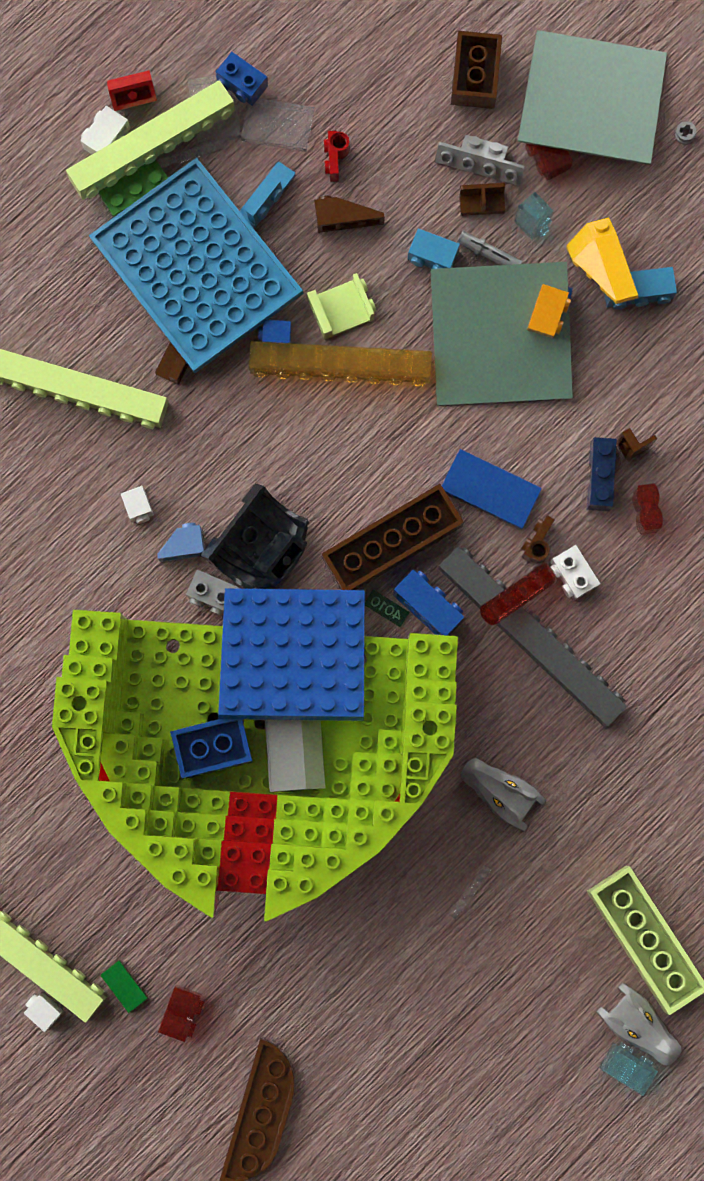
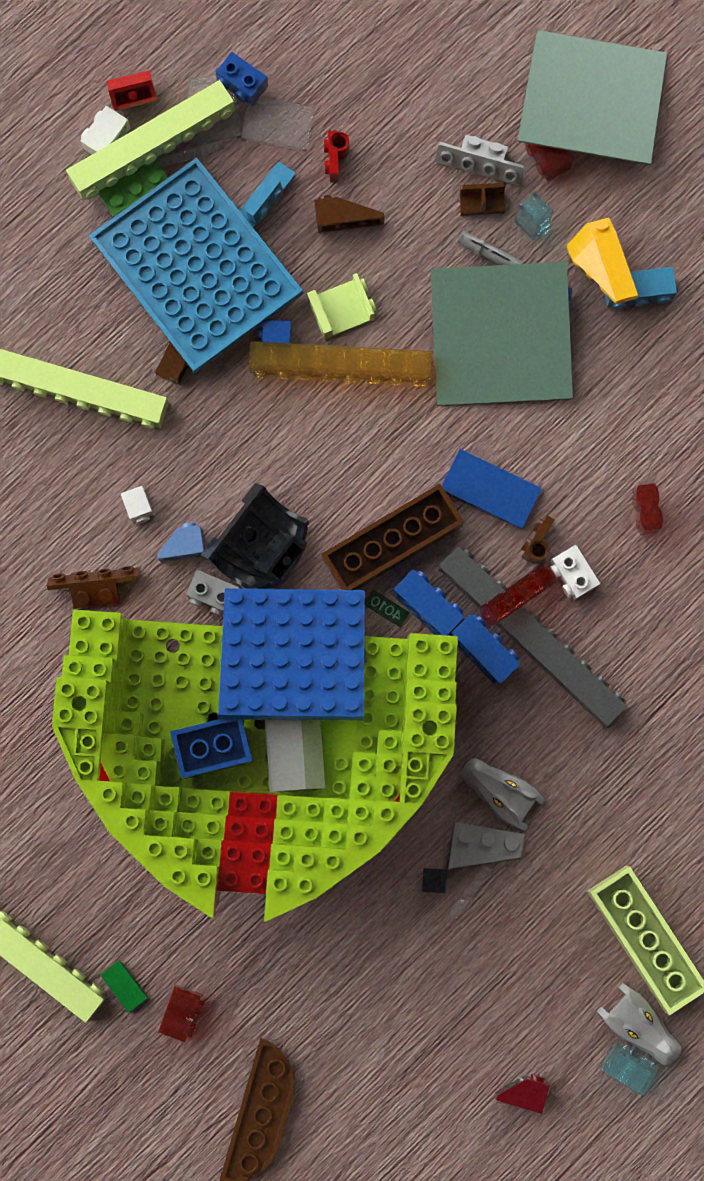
white brick [24,993,64,1032] -> none
dark azure brick [408,228,460,269] -> none
reddish brown brick [450,31,502,109] -> none
light orange brick [527,284,571,338] -> none
dark blue arch [586,437,617,511] -> none
reddish brown panel [617,428,657,461] -> none
light grey bush [675,122,696,145] -> none
none -> reddish brown bracket [46,566,140,609]
none -> black plate [422,868,447,893]
none -> light grey wing [448,822,525,869]
none -> blue brick [450,614,521,687]
none -> dark red slope [494,1074,550,1114]

